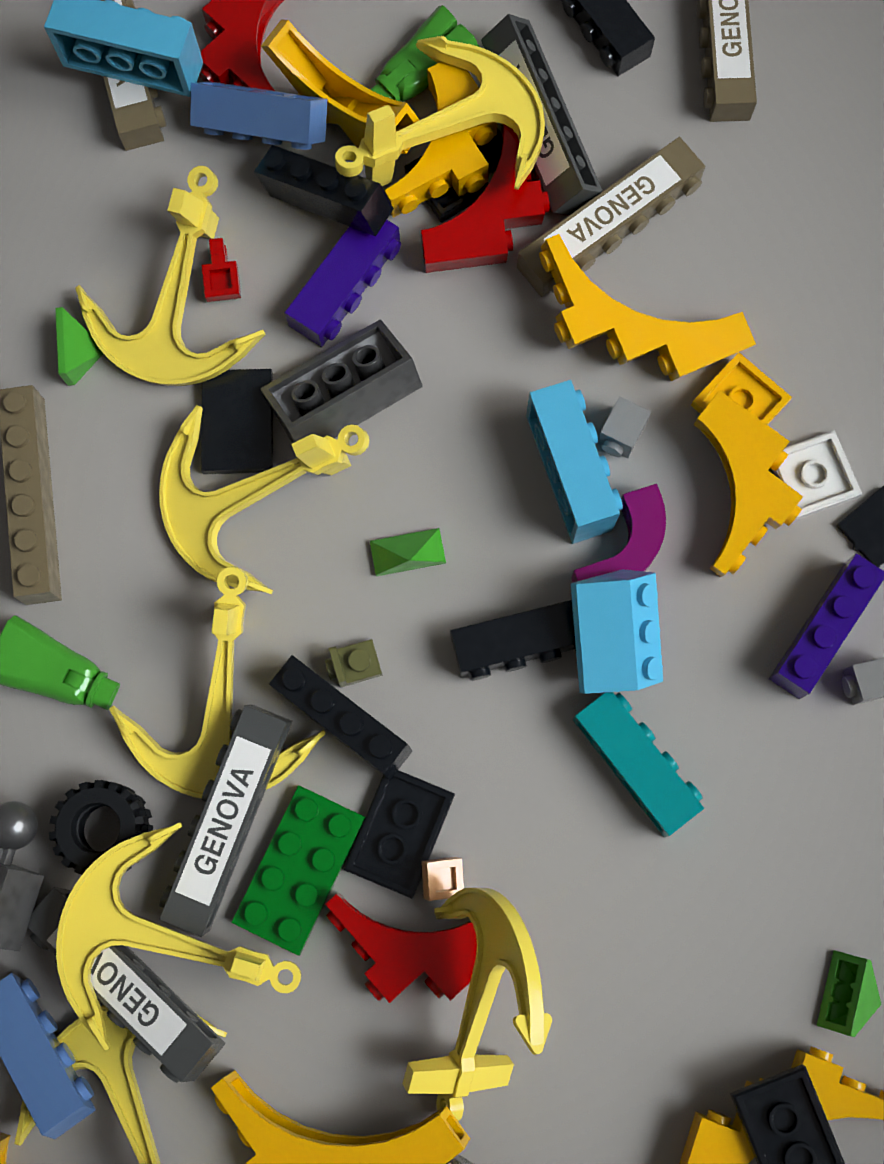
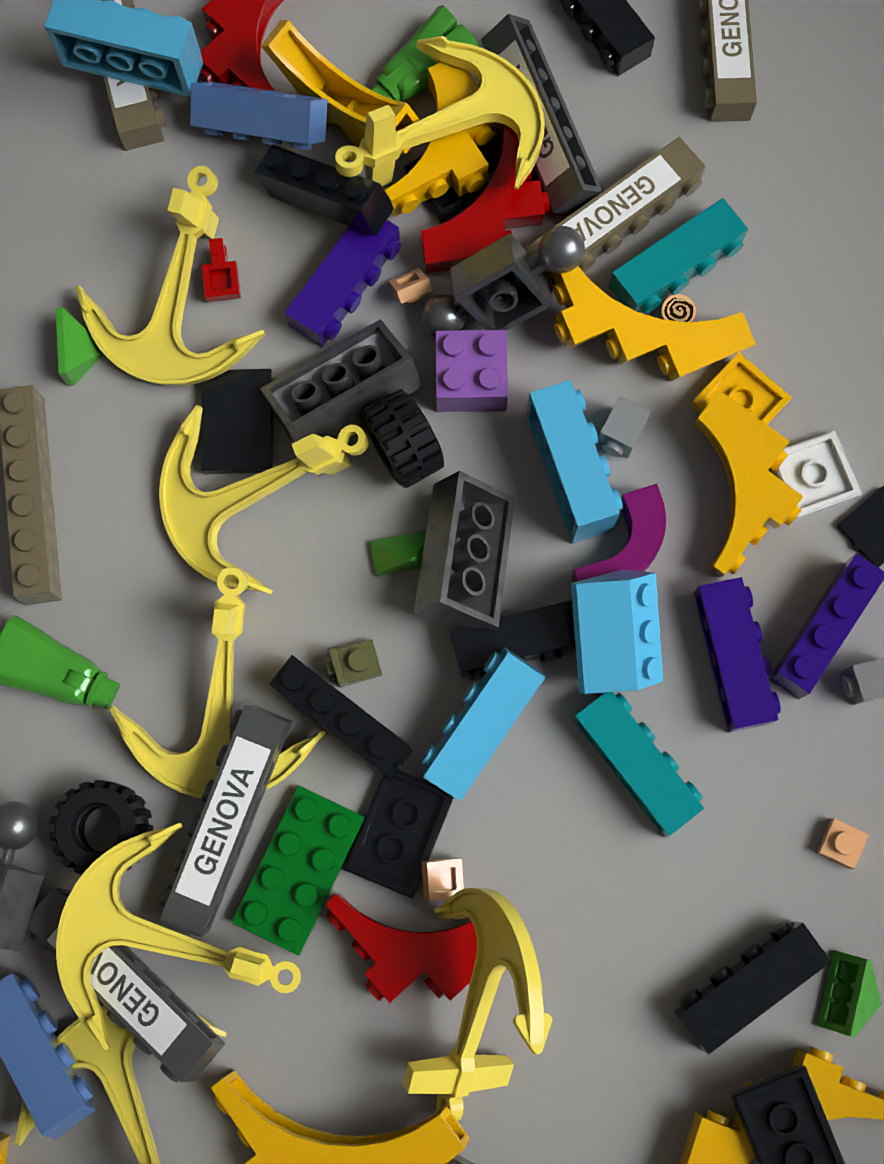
none -> black tyre [362,389,444,489]
none -> light nougat plate [388,268,433,304]
none -> flat silver slope [413,470,515,629]
none -> medium azure brick [420,647,545,801]
none -> flat silver brick [421,226,585,338]
none -> medium lavender brick [436,330,508,412]
none -> teal brick [608,198,748,314]
none -> tile [660,294,696,322]
none -> black brick [674,920,832,1055]
none -> dark purple brick [693,577,781,733]
none -> light nougat plate [816,818,869,869]

